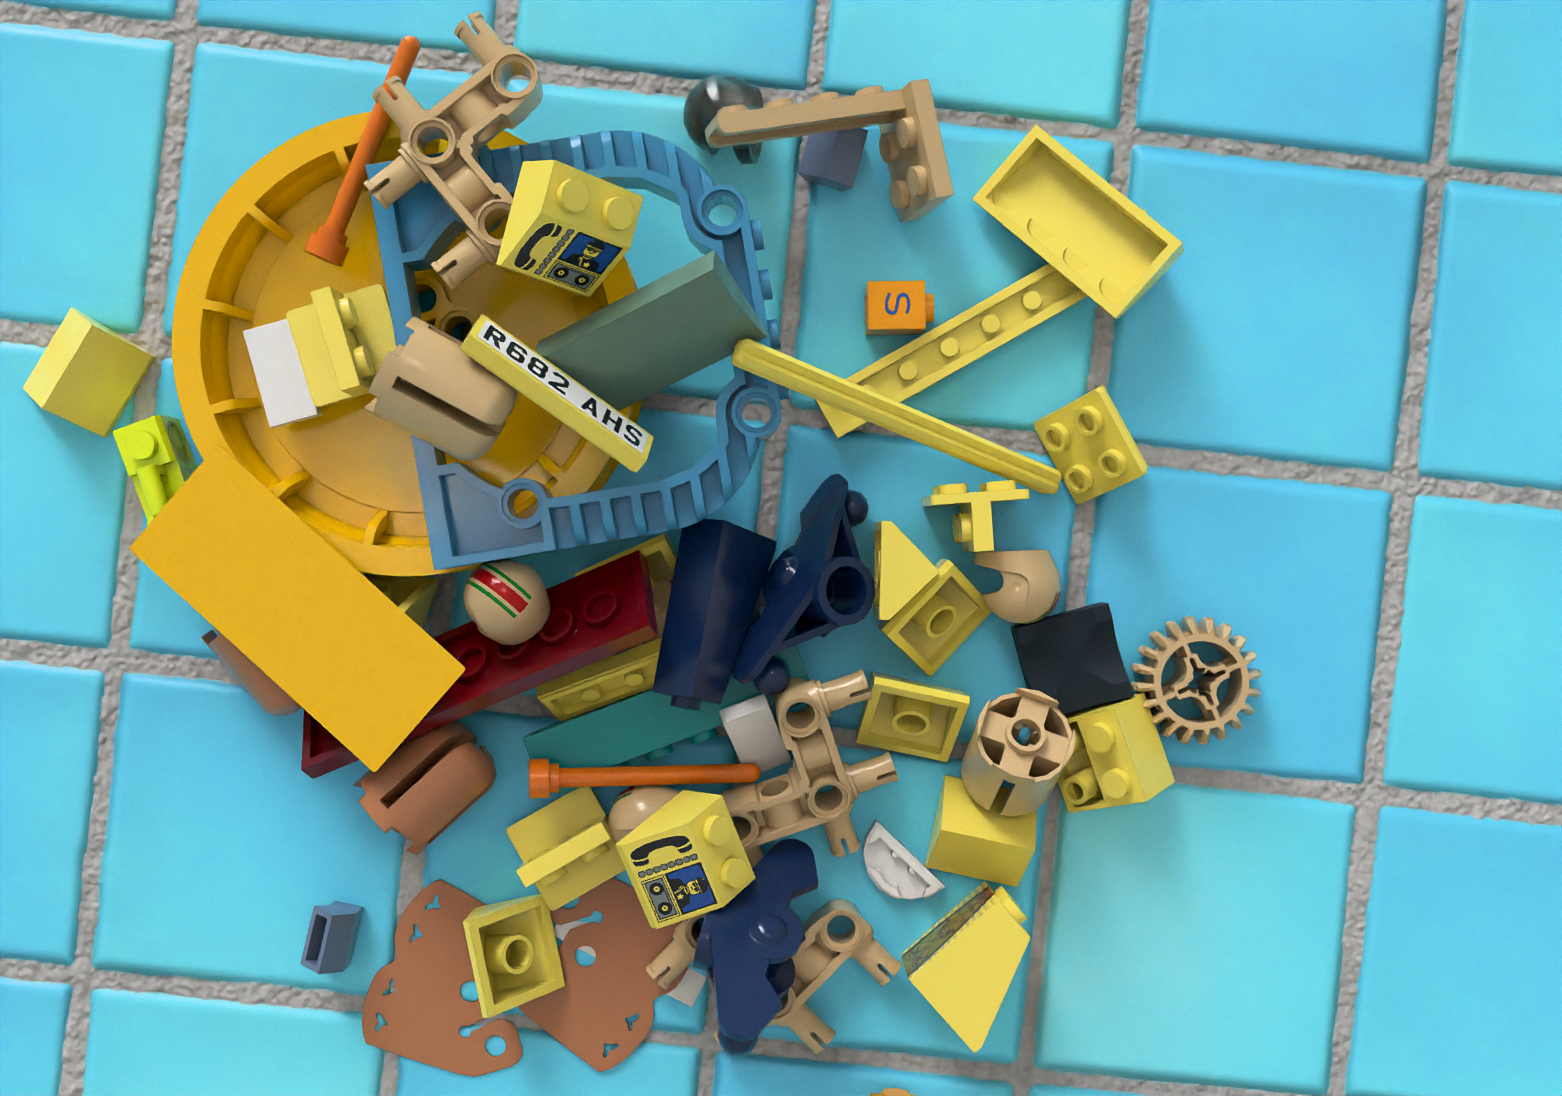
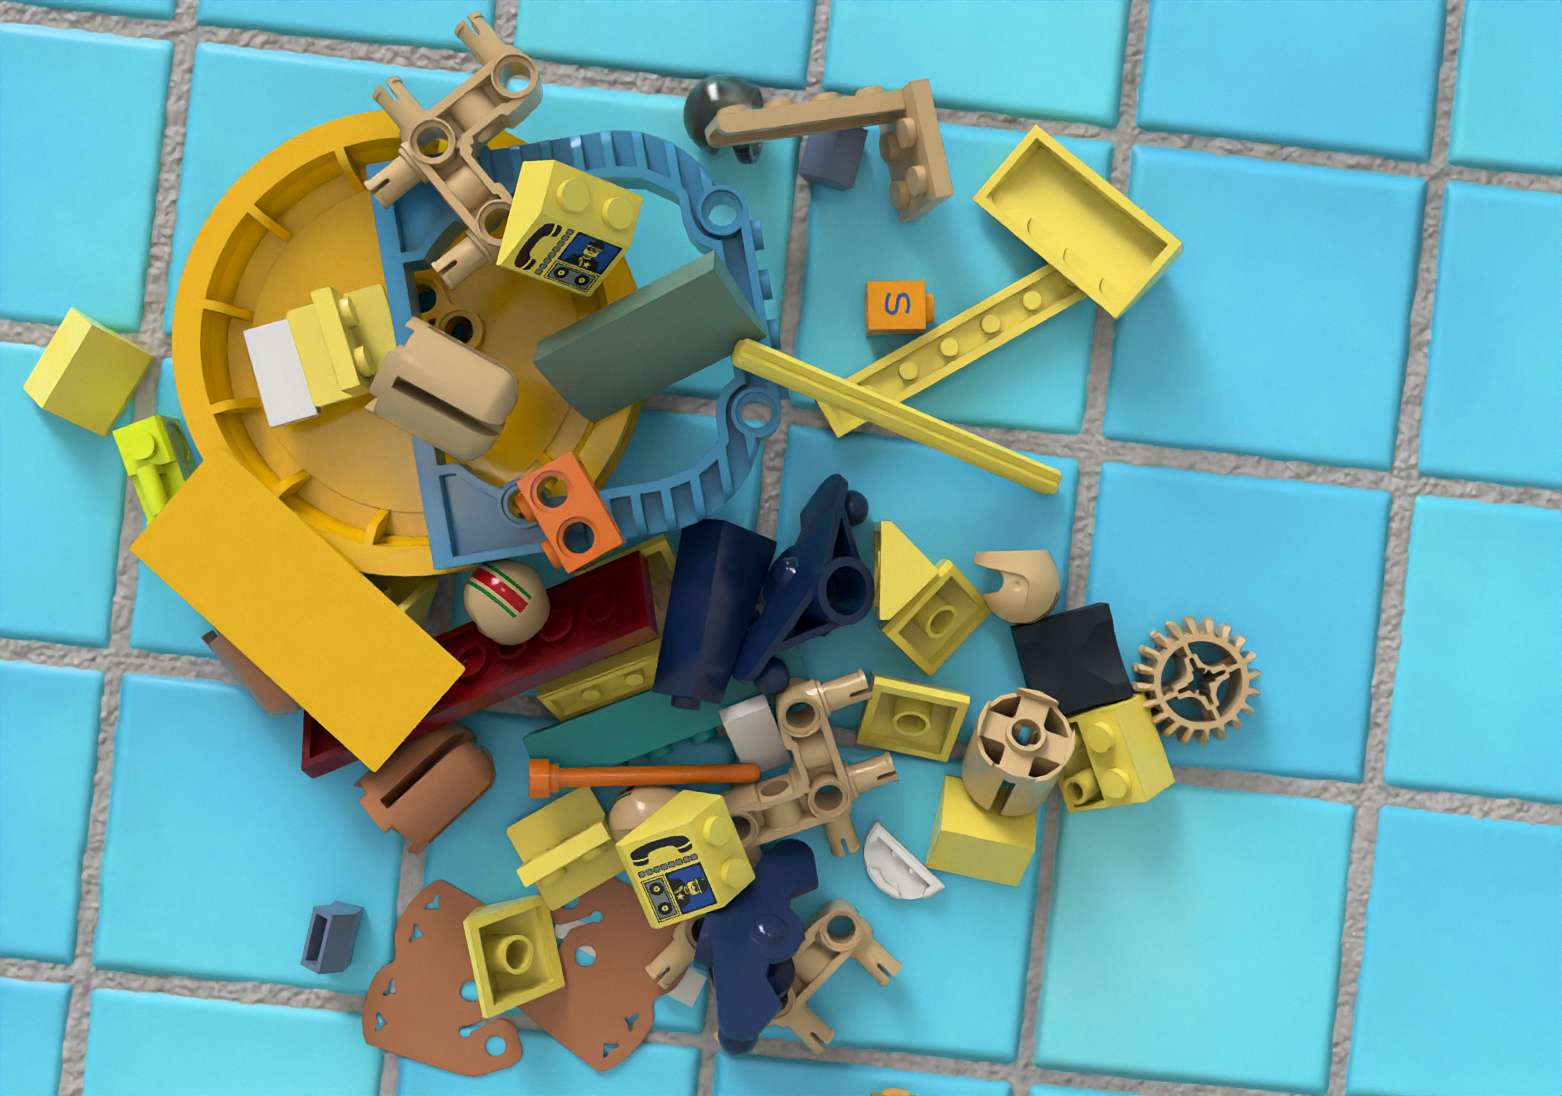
orange piece [303,35,420,267] -> none
tile [460,314,654,473] -> none
light yellow slope [901,880,1031,1054] -> none
light yellow bracket [922,480,1030,552] -> none
light yellow bracket [1034,385,1148,504] -> none
none -> orange brick [515,450,628,574]

